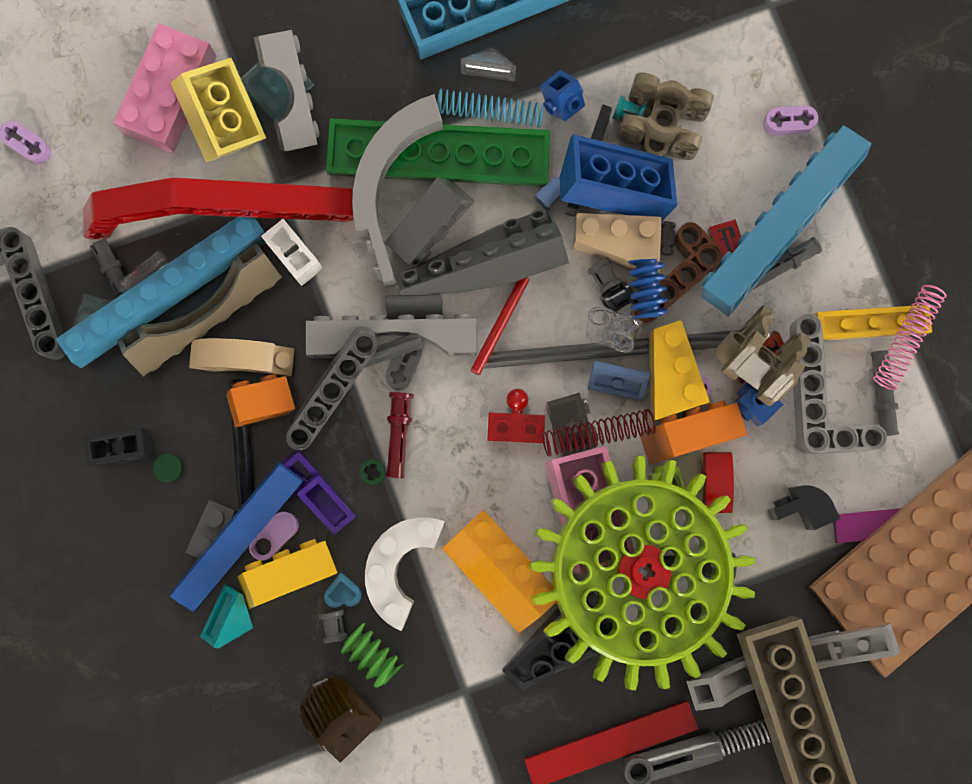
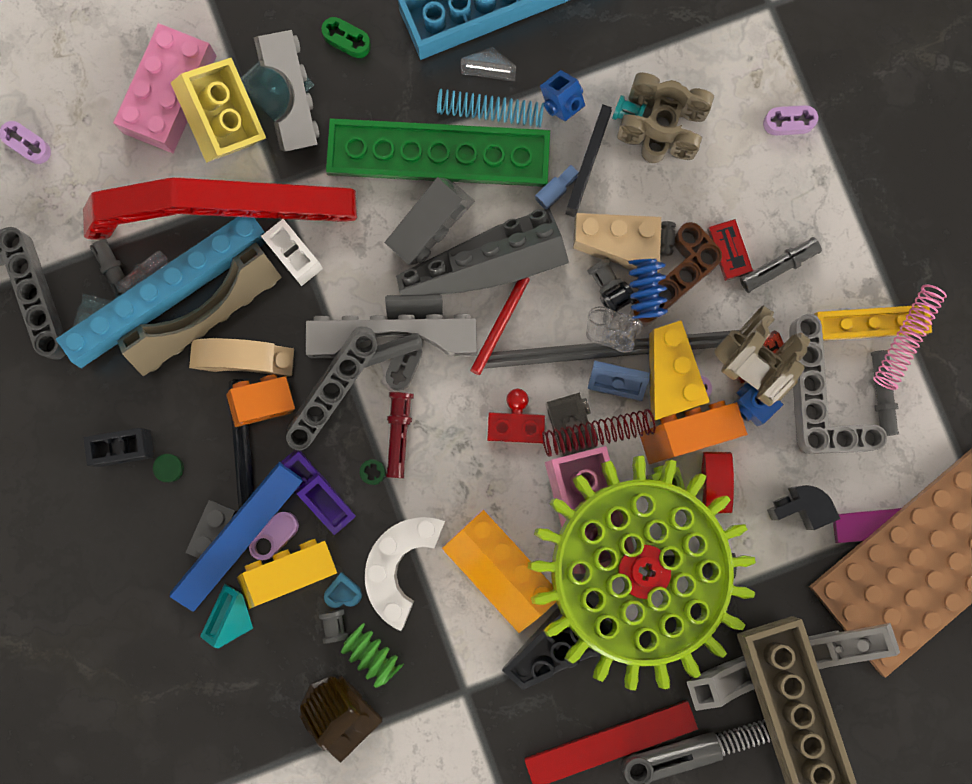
light grey arch [352,94,443,288] -> none
blue slope [559,134,678,222] -> none
dark azure brick [702,125,872,317] -> none
none -> green beam [321,17,371,58]

